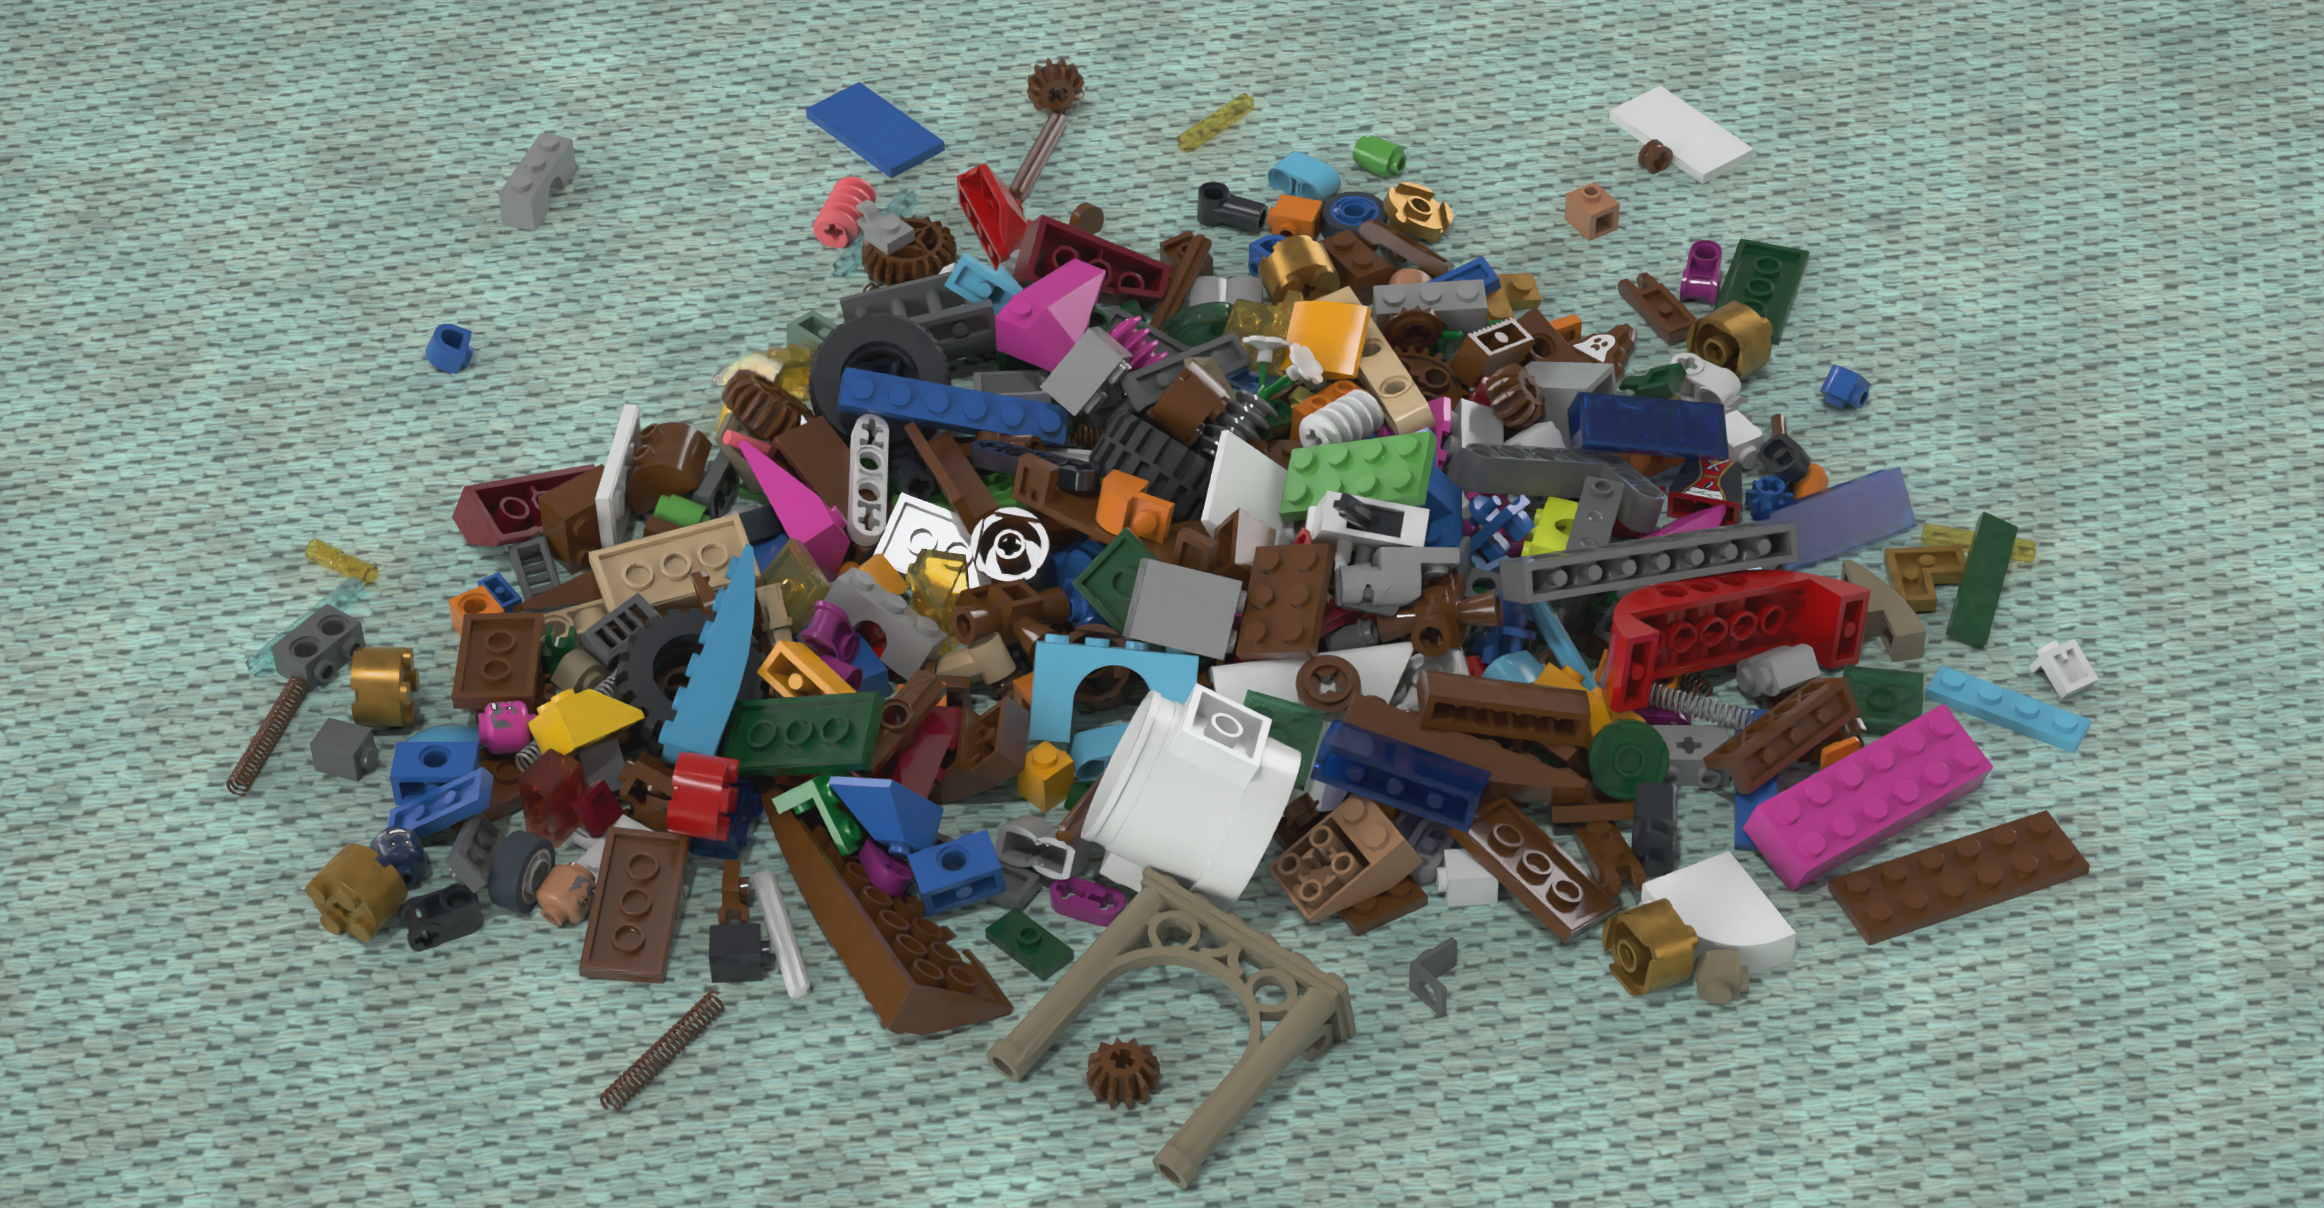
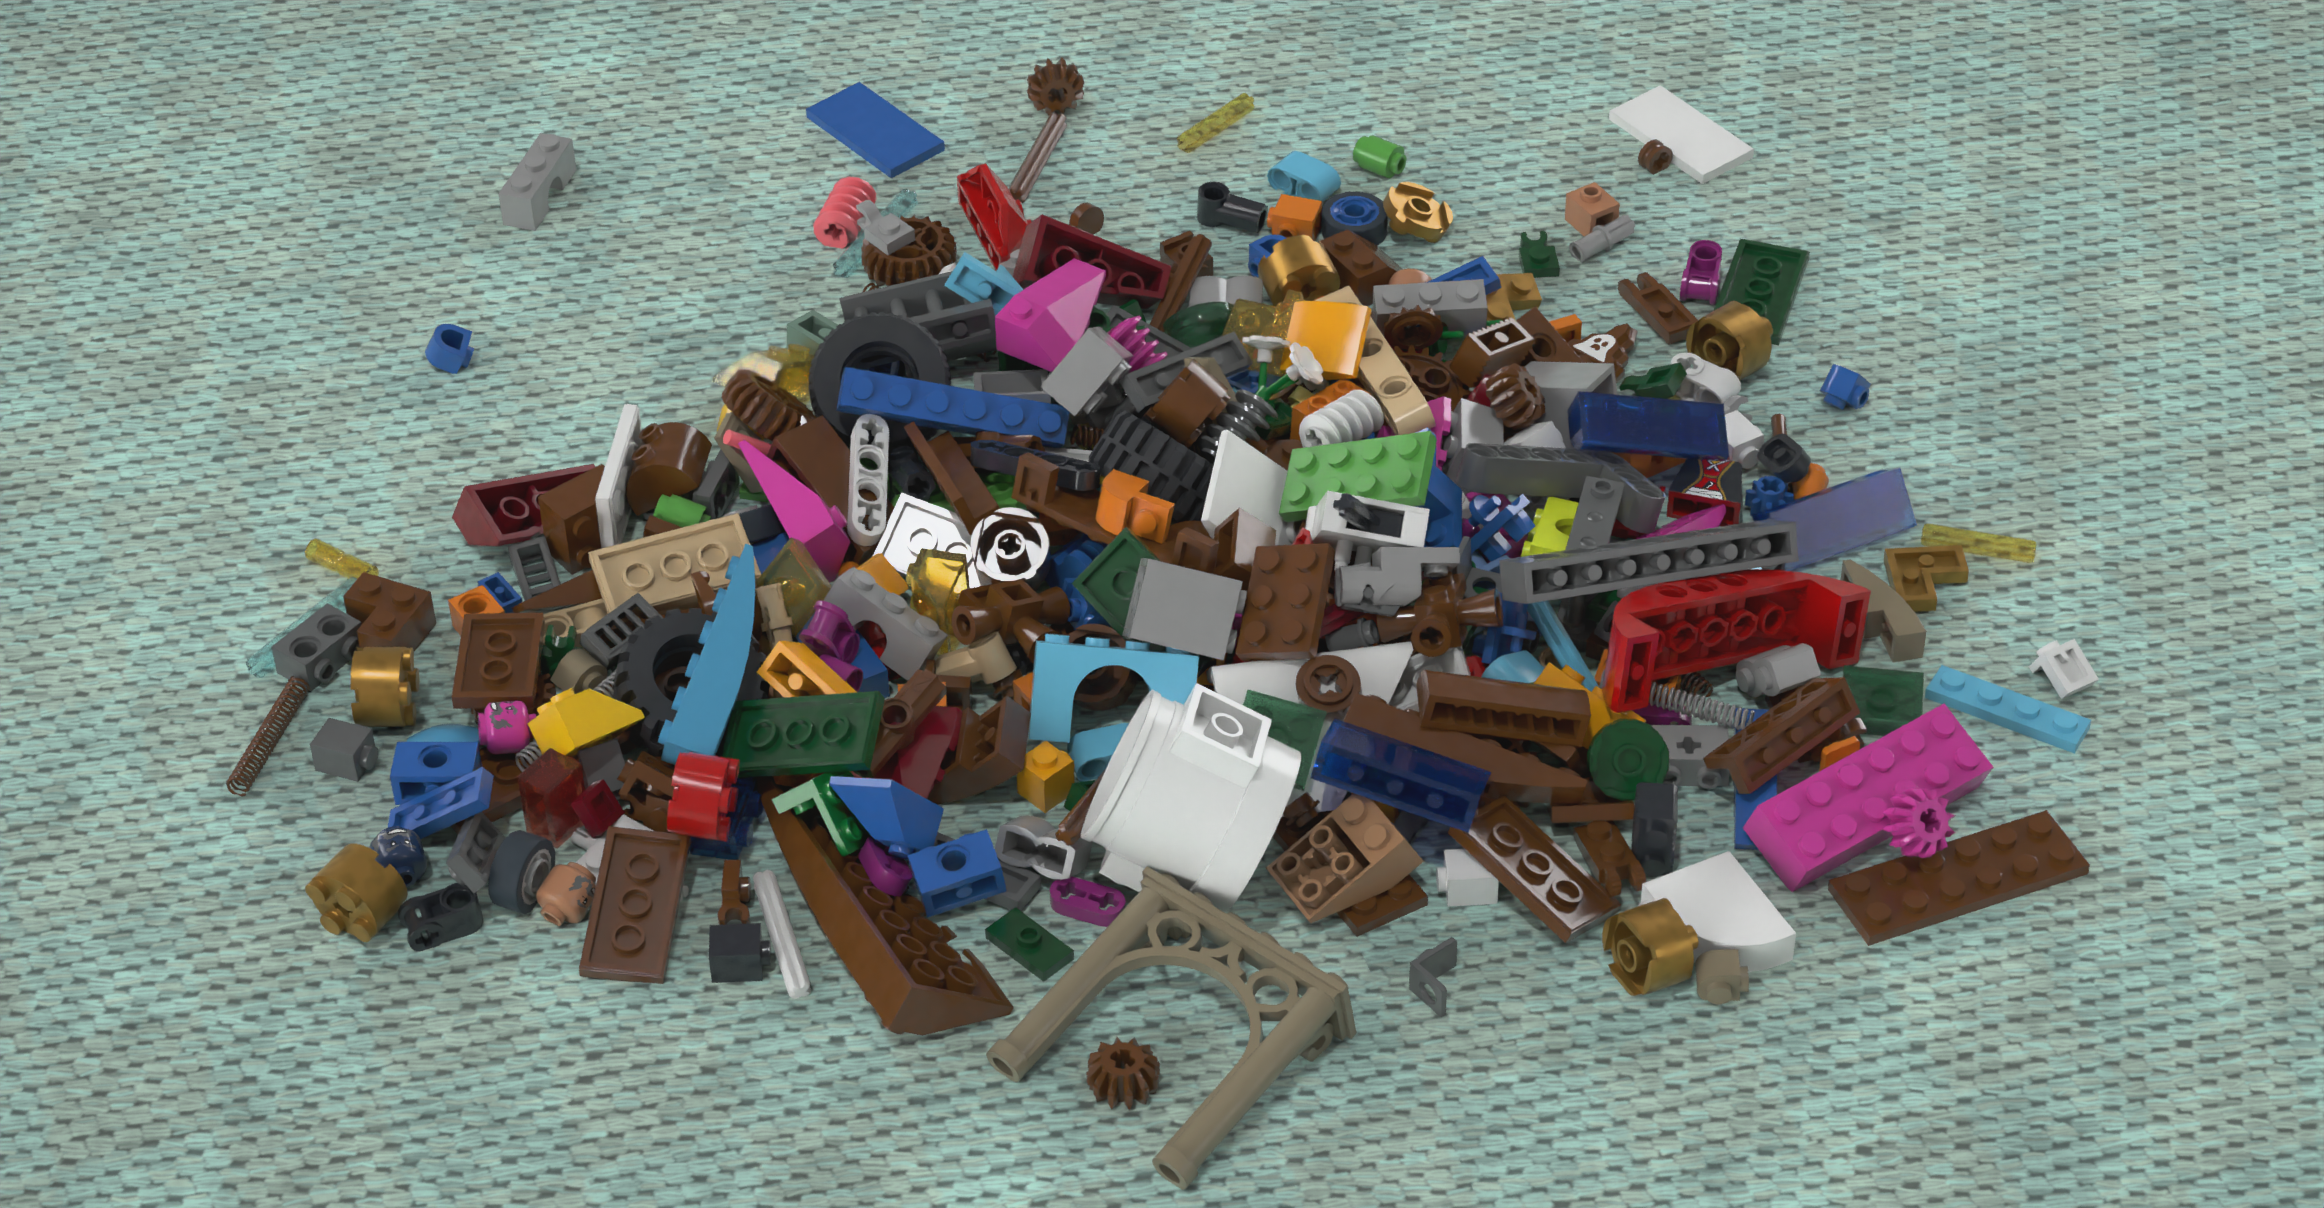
reddish brown piece [600,990,725,1110] -> none
reddish brown hinge [1358,219,1455,280] -> none
light grey plate [1407,815,1458,884] -> none
dark green tile [1945,511,2019,649] -> none
none -> reddish brown brick [343,572,436,651]
none -> dark green plate [1519,231,1560,278]
none -> light grey axle [1569,215,1635,263]
none -> dark pink gear [1882,787,1956,858]

